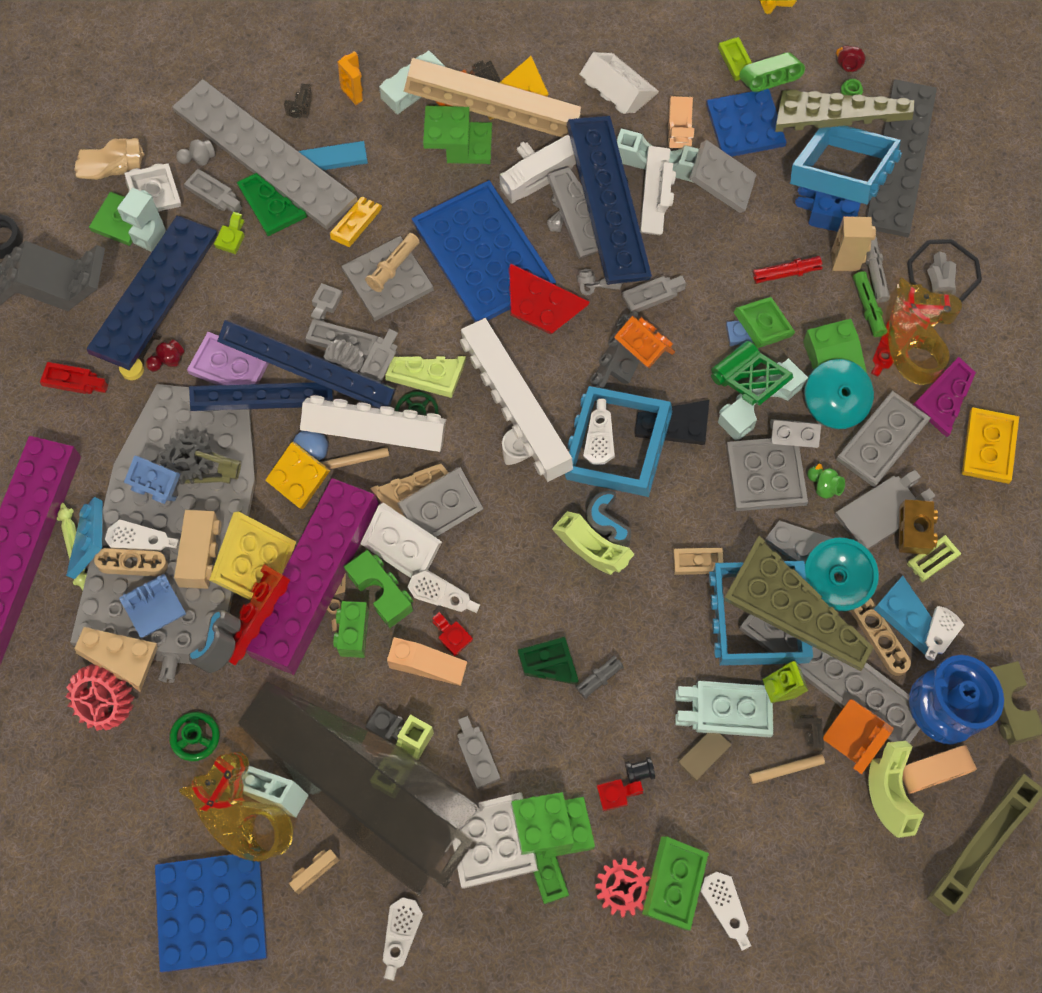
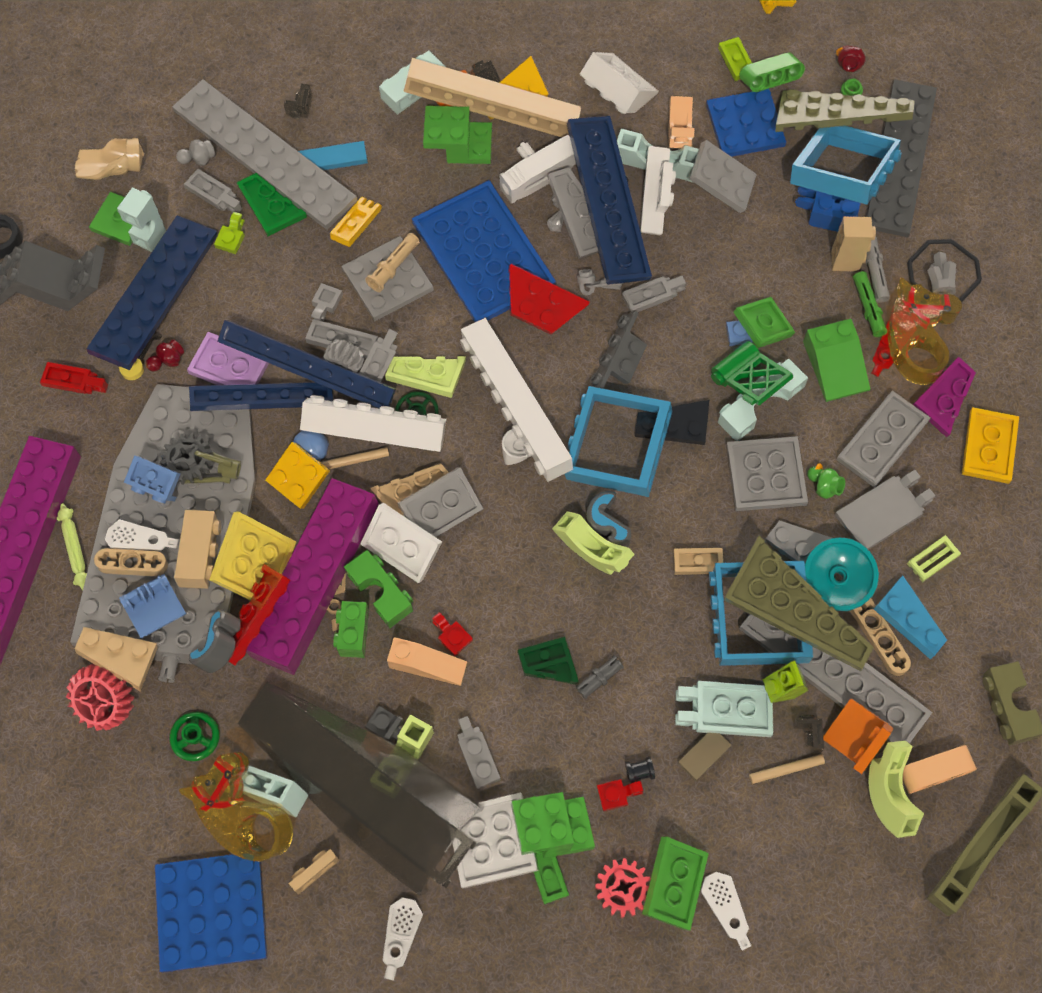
dark azure wing [66,497,103,579] -> none
white plate [125,164,181,212] -> none
light orange bracket [338,51,363,105] -> none
white piece [408,569,480,613] -> none
white piece [583,399,615,464] -> none
orange bracket [614,316,676,368] -> none
red pin [753,256,823,284] -> none
light grey bracket [770,419,821,448] -> none
teal dish [805,359,874,429] -> none
pearl gold brick [899,499,938,555] -> none
blue piece [909,655,1004,744] -> none
white piece [925,606,964,661] -> none

